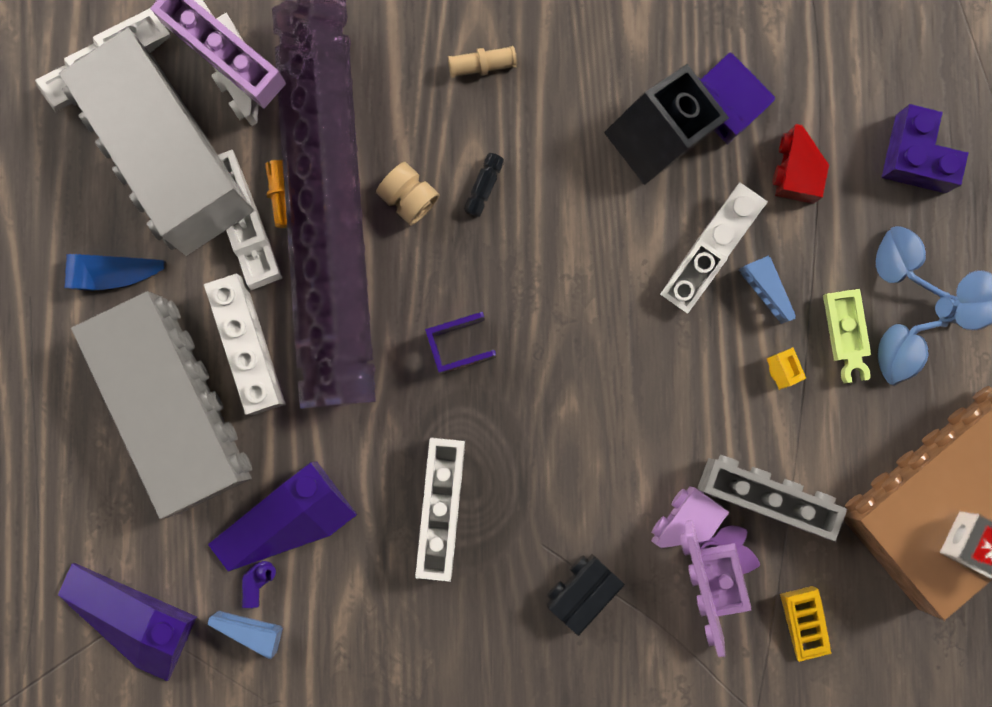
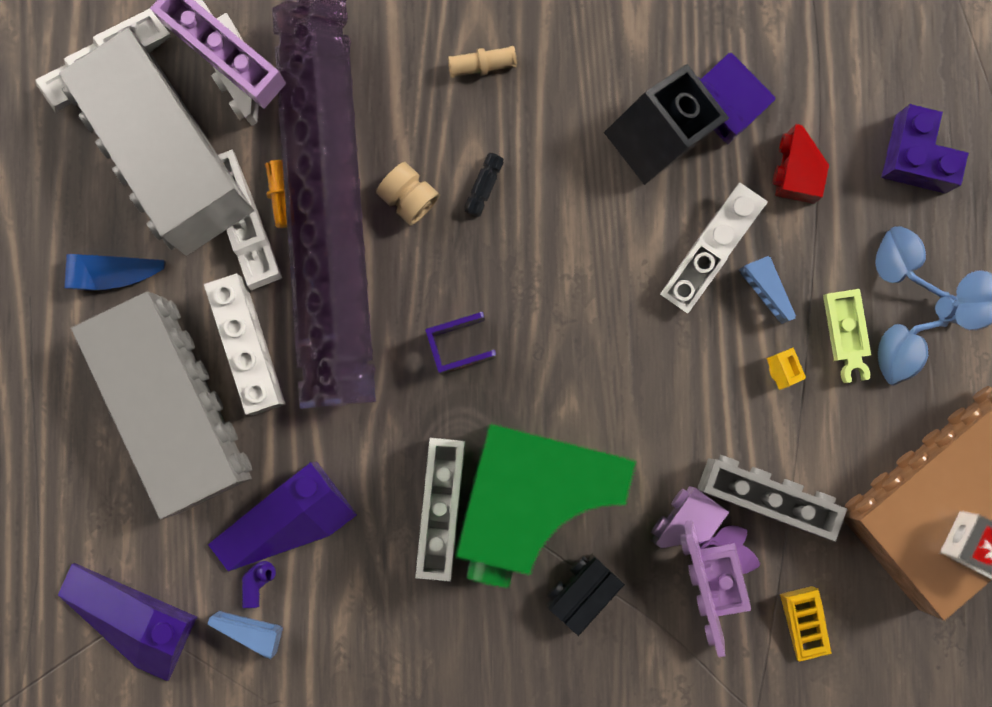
none -> green brick [456,424,636,588]

